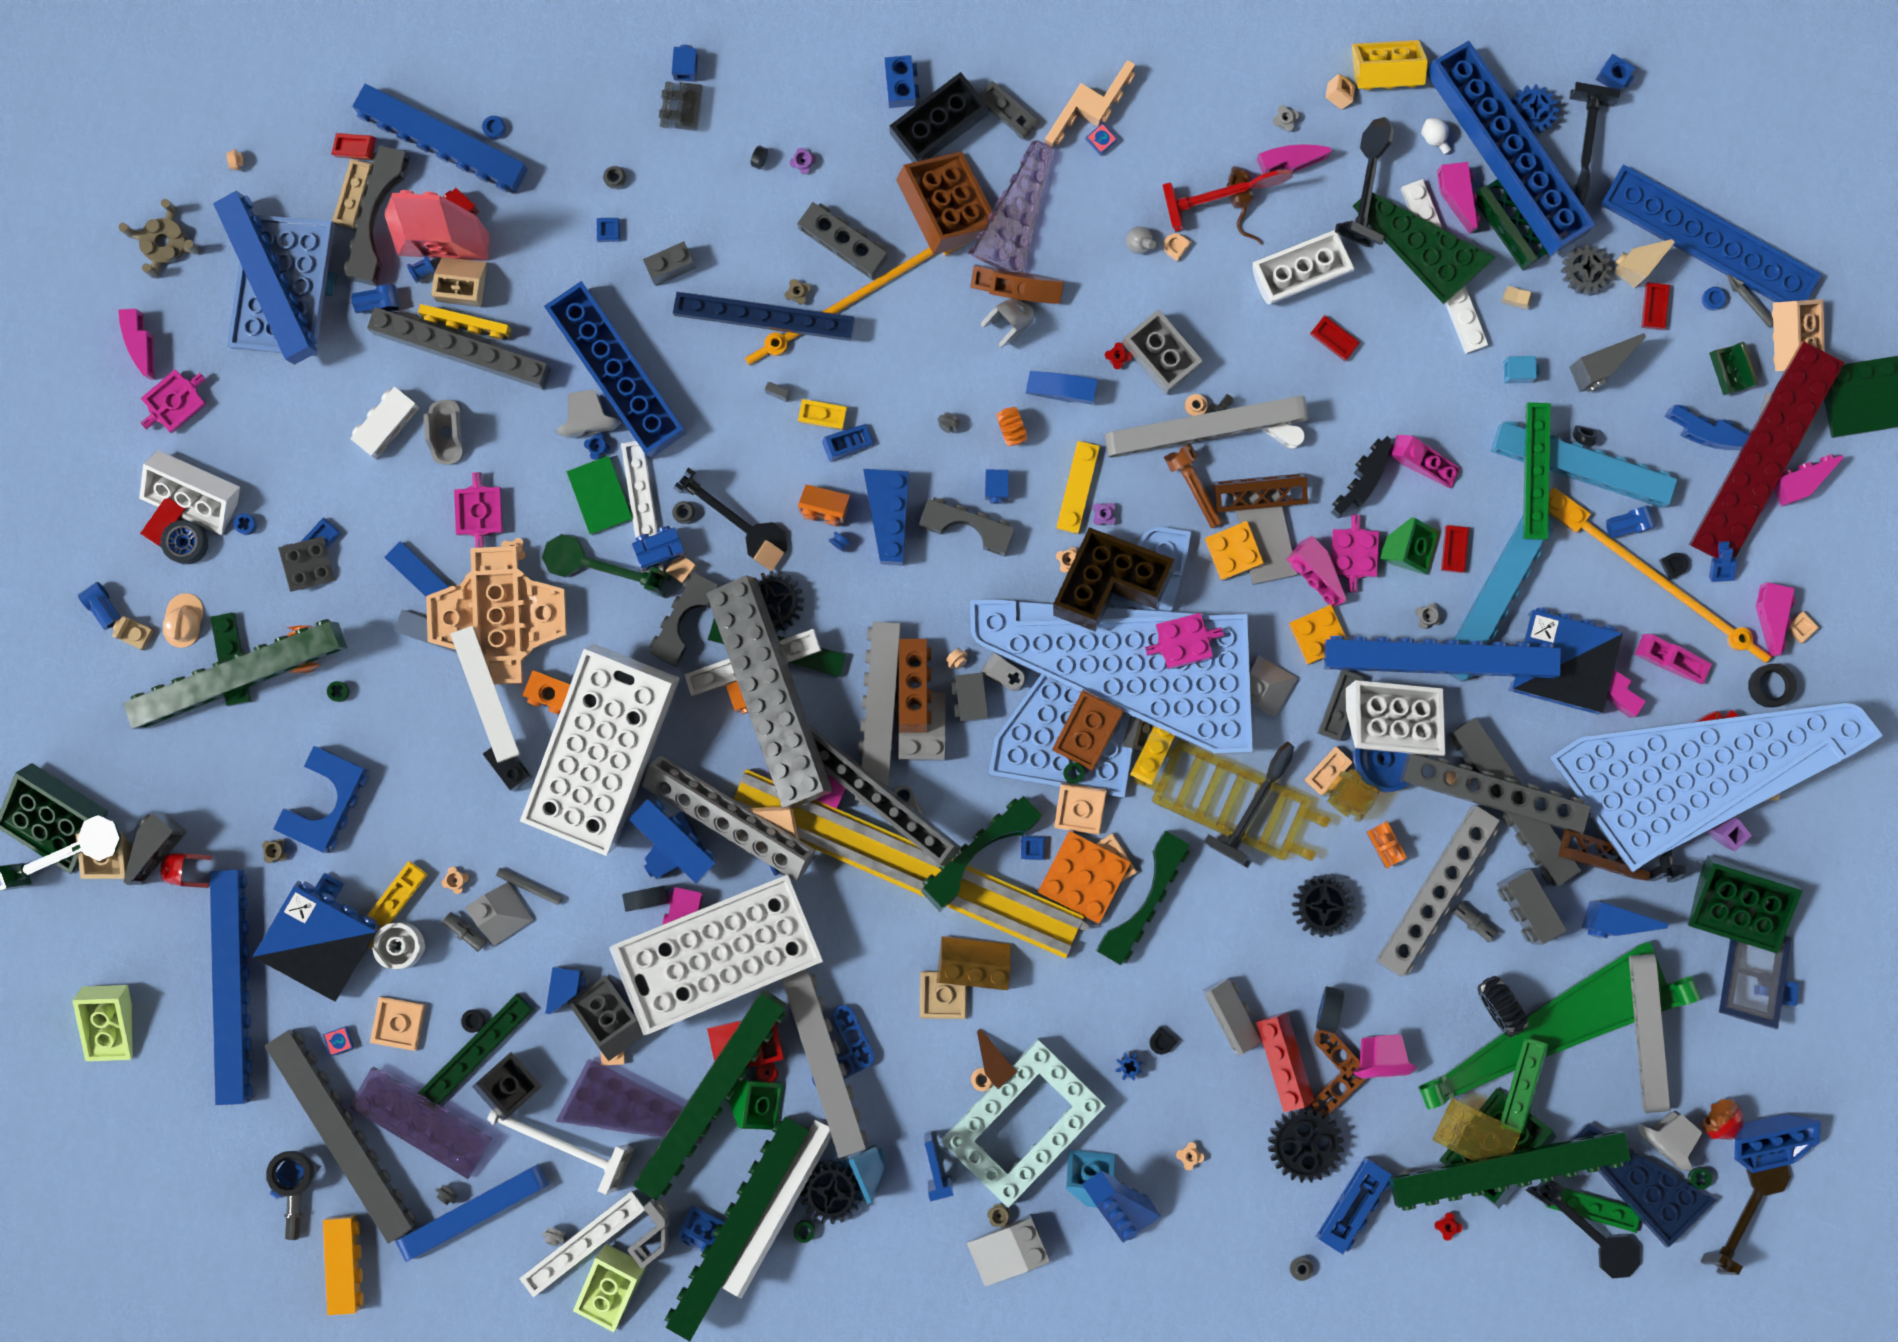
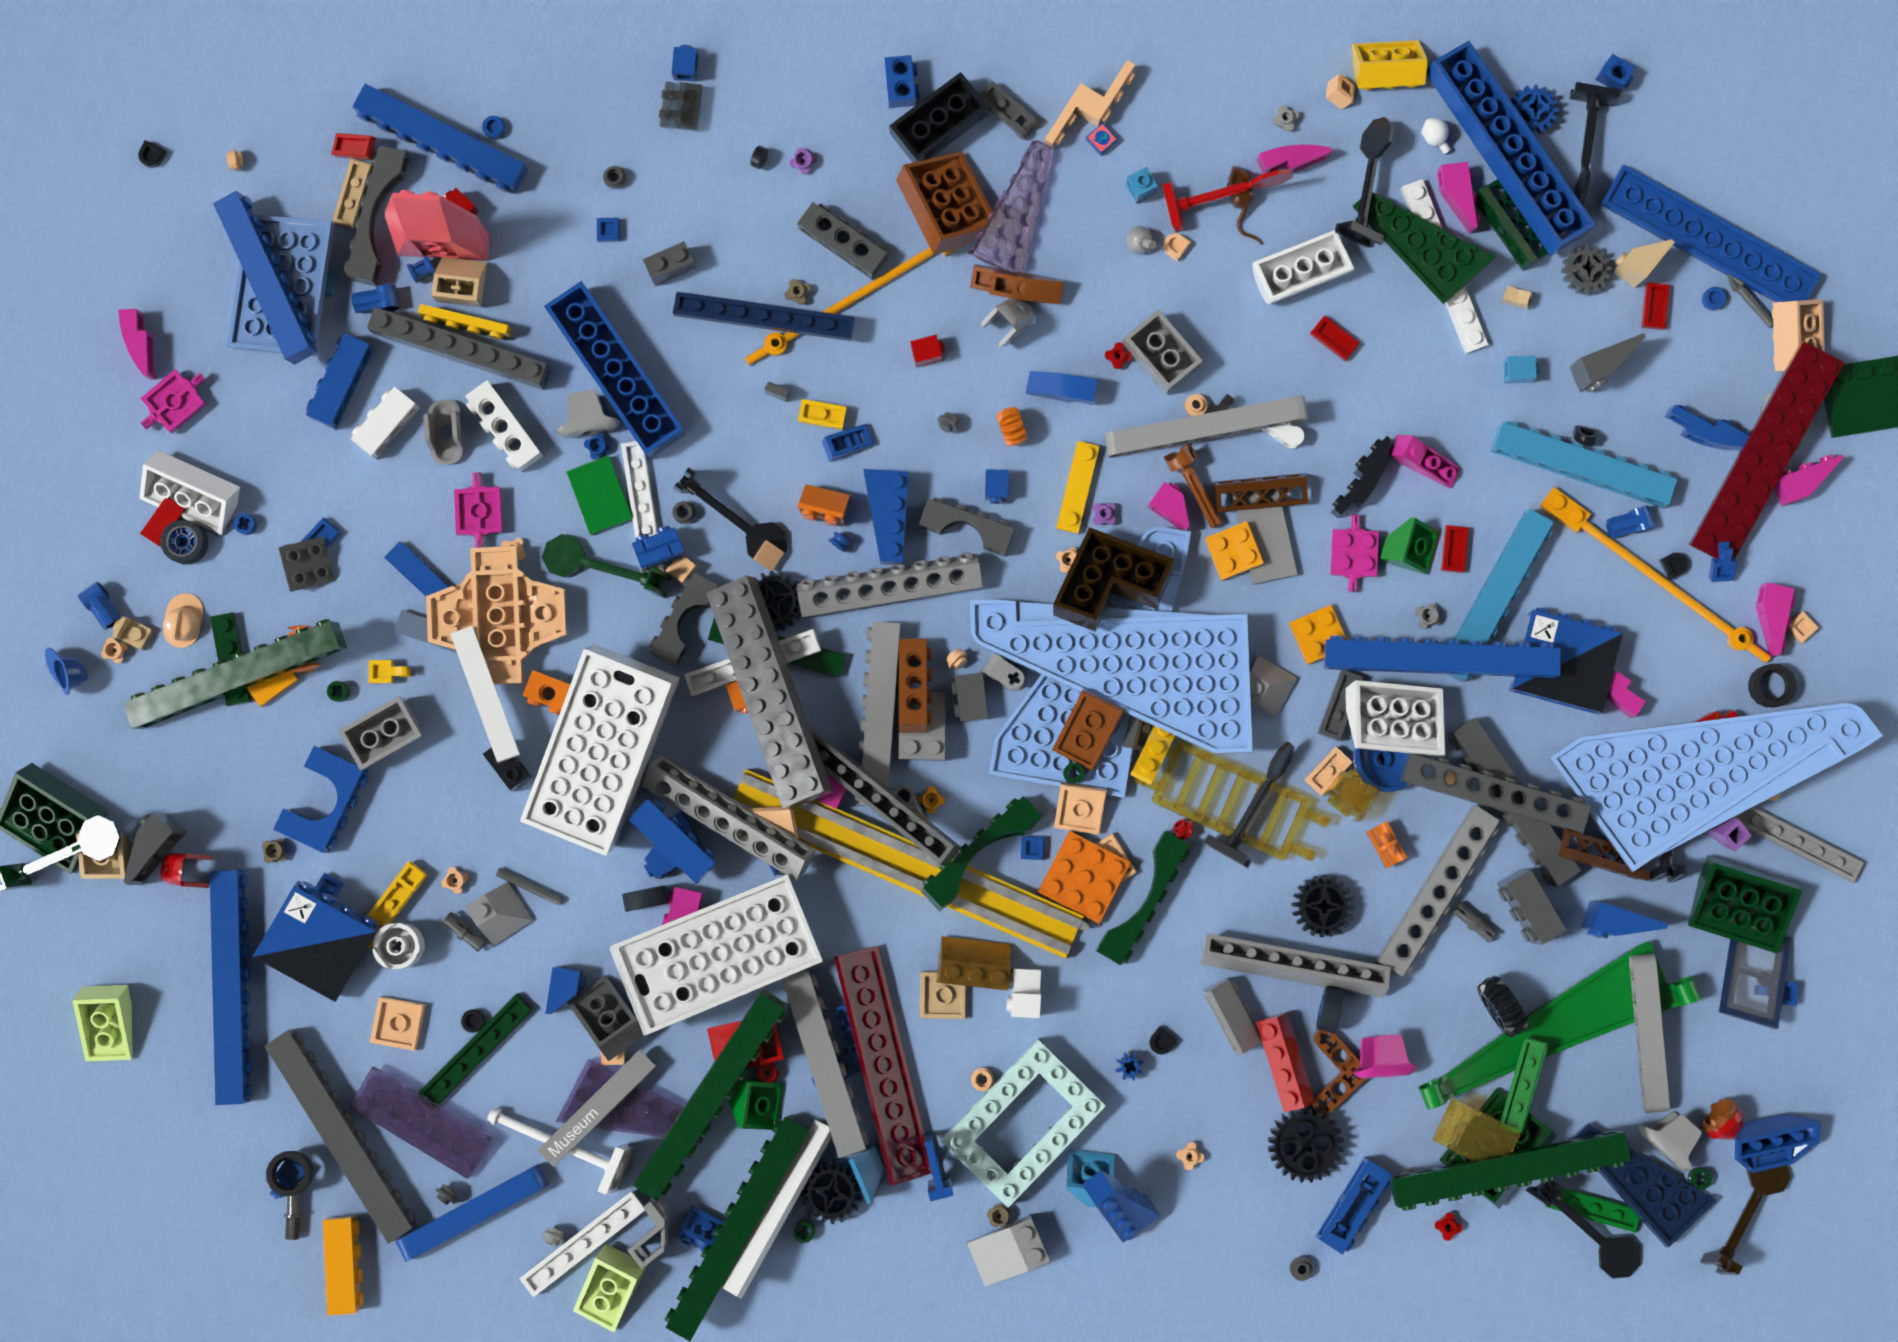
dark tan plate [119,199,200,278] -> none
tile [323,1026,354,1056] -> none
black brick [472,1052,542,1121] -> none
reddish brown sticker [977,1029,1017,1089] -> none
dark pink plate [1145,613,1224,670] -> none
dark pink slope [1286,536,1346,607] -> none
green plate [1523,402,1551,540] -> none
dark pink slope [1634,634,1712,685] -> none
dark green bracket [1709,342,1758,396] -> none
none -> blue piece [45,648,88,695]
none -> light nougat plate [101,637,128,664]
none -> black tile [138,140,167,168]
none -> light orange tile [247,671,299,707]
none -> blue brick [306,333,374,430]
none -> light grey slope [338,696,422,771]
none -> yellow plate [368,660,411,684]
none -> white brick [465,380,544,472]
none -> light grey tile [538,1050,656,1167]
none -> light grey brick [797,553,983,617]
none -> plate [834,945,932,1186]
none -> red brick [910,334,945,367]
none -> light orange plate [918,786,945,814]
none -> white brick [1006,968,1041,1018]
none -> dark azure brick [1125,167,1158,204]
none -> dark pink slope [1147,482,1189,531]
none -> red plate [1170,818,1194,840]
none -> light grey brick [1200,933,1391,998]
none -> light grey tile [1734,807,1864,883]

